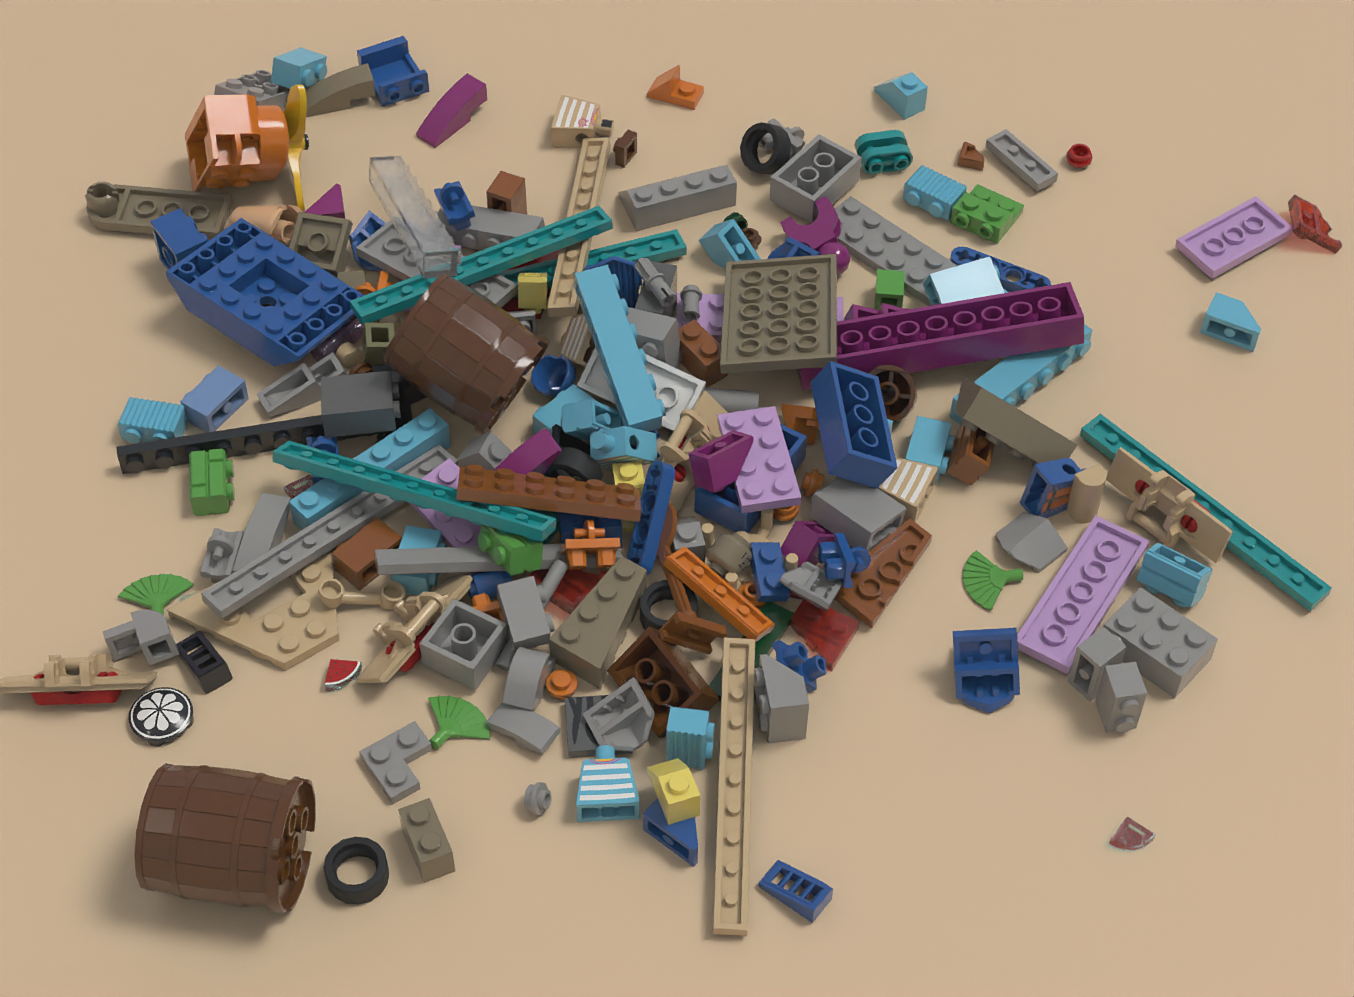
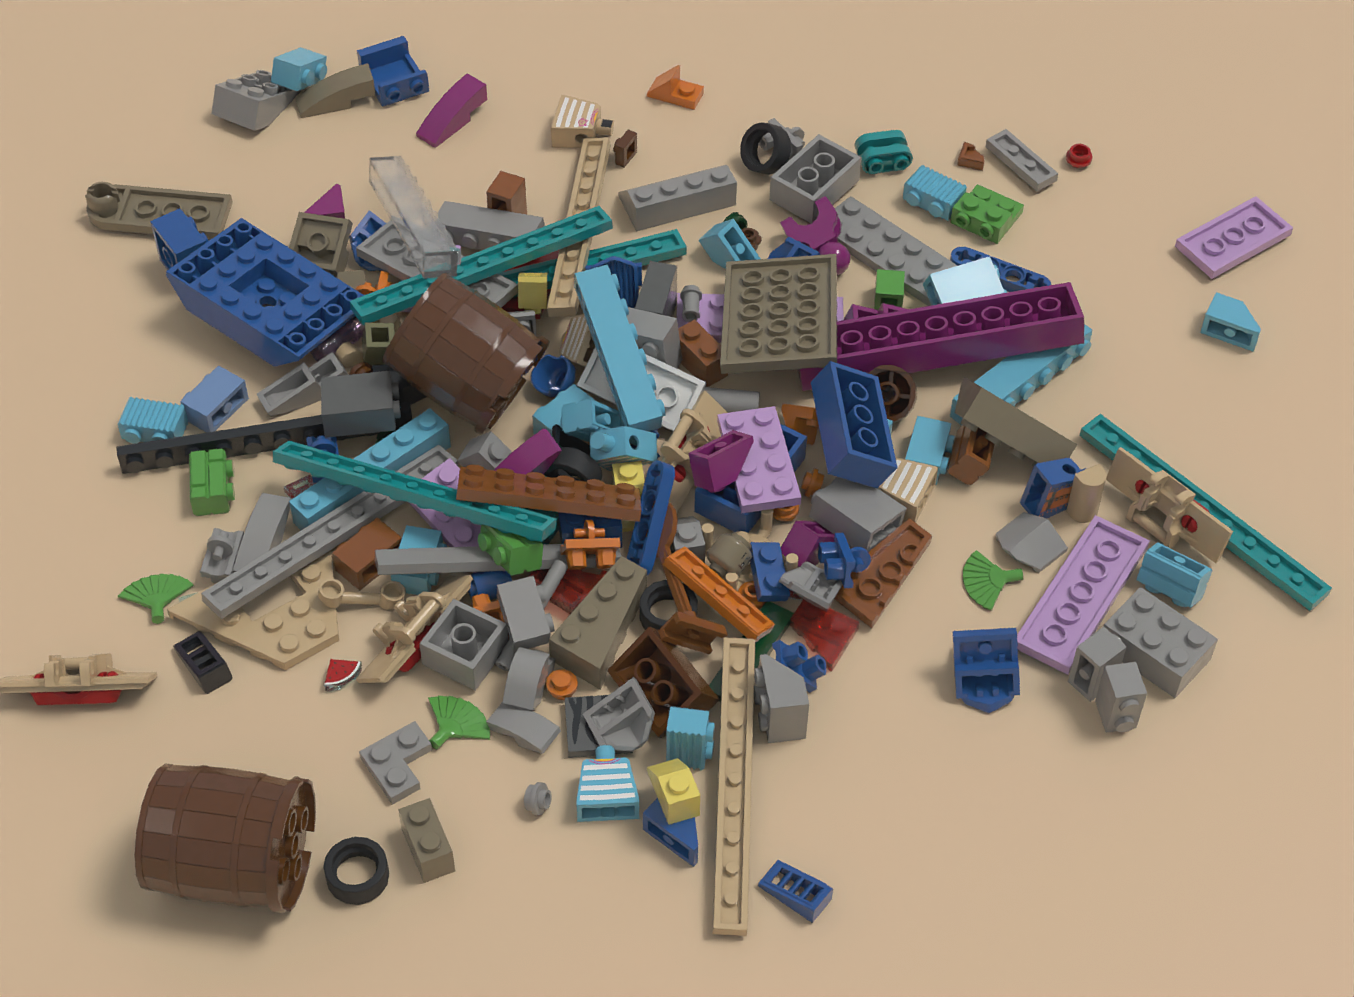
light grey brick [102,610,179,666] -> none
dish [129,687,194,746] -> none
orange brick [185,85,309,212] -> none
light nougat cone [229,204,302,247] -> none
blue hips [434,181,475,231] -> none
light grey axle [634,258,677,307] -> none
medium azure slope [874,72,928,119] -> none
clear light blue tile [1108,817,1156,851] -> none
clear red wing [1288,194,1342,254] -> none

